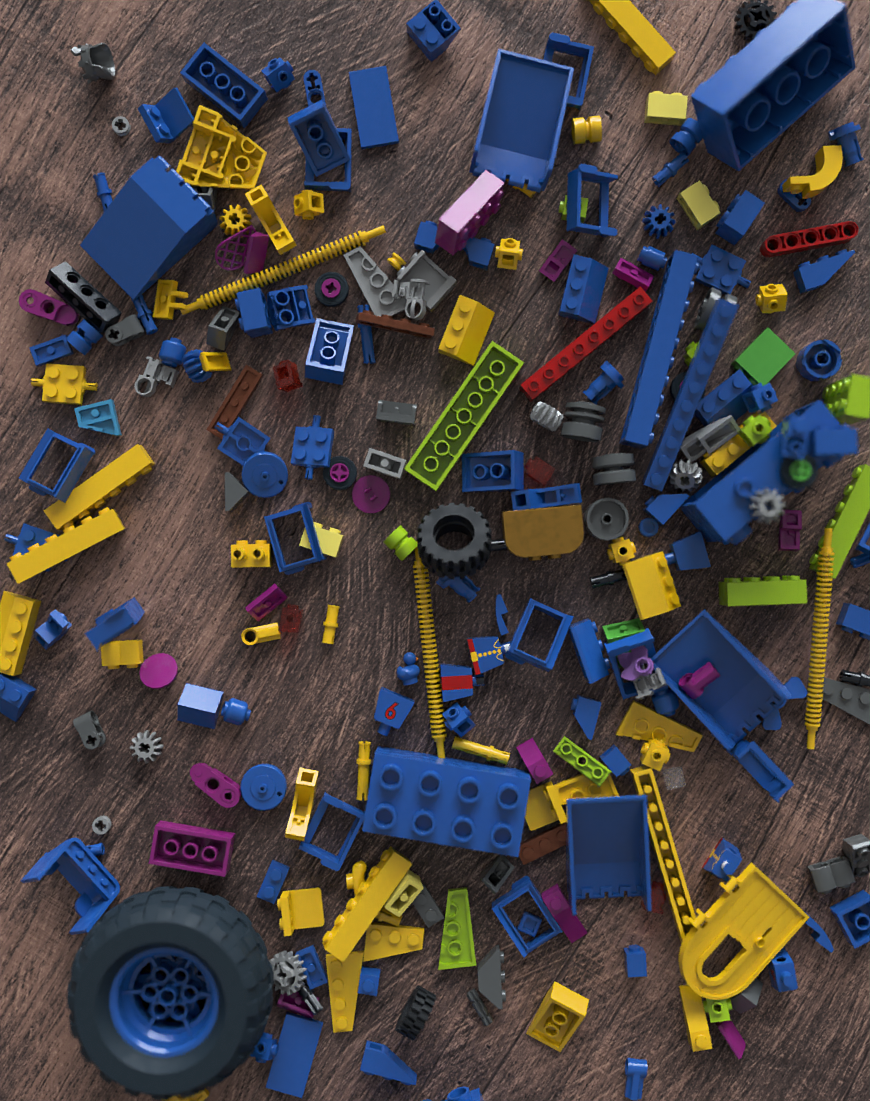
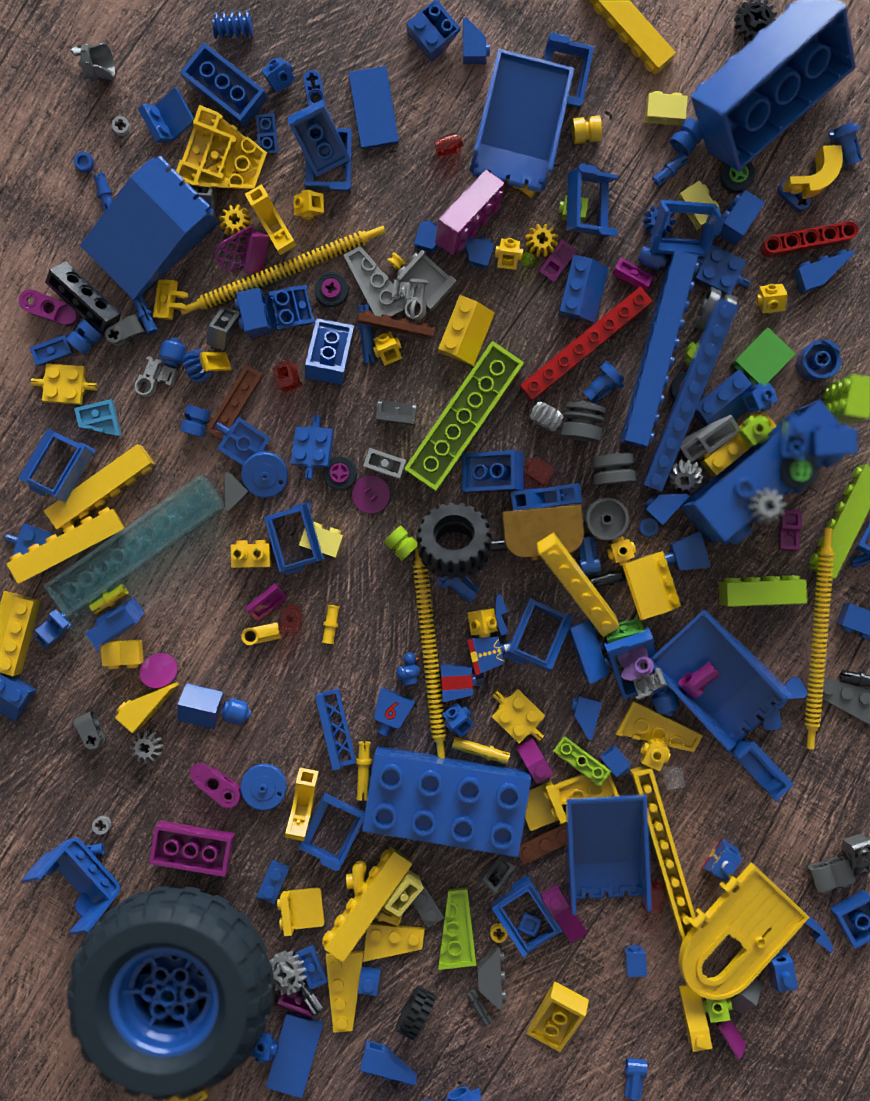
none -> clear light blue brick [44,474,225,617]
none -> blue tile [74,152,95,173]
none -> yellow pin [90,584,129,615]
none -> yellow slope [115,682,179,733]
none -> blue wheel [180,405,211,438]
none -> blue piece [212,11,254,39]
none -> blue slope [255,113,279,154]
none -> blue fence [315,688,356,771]
none -> yellow brick [373,331,402,366]
none -> clear red brick [434,132,463,157]
none -> blue slope [463,18,490,64]
none -> yellow brick [467,608,498,638]
none -> yellow bush [490,923,508,943]
none -> yellow plate [491,689,545,743]
none -> clear neon green hinge [521,251,538,267]
none -> yellow gear [526,224,558,257]
none -> yellow brick [537,533,619,637]
none -> blue piece [578,537,601,576]
none -> blue piece [648,200,725,257]
none -> black wheel [720,162,755,193]

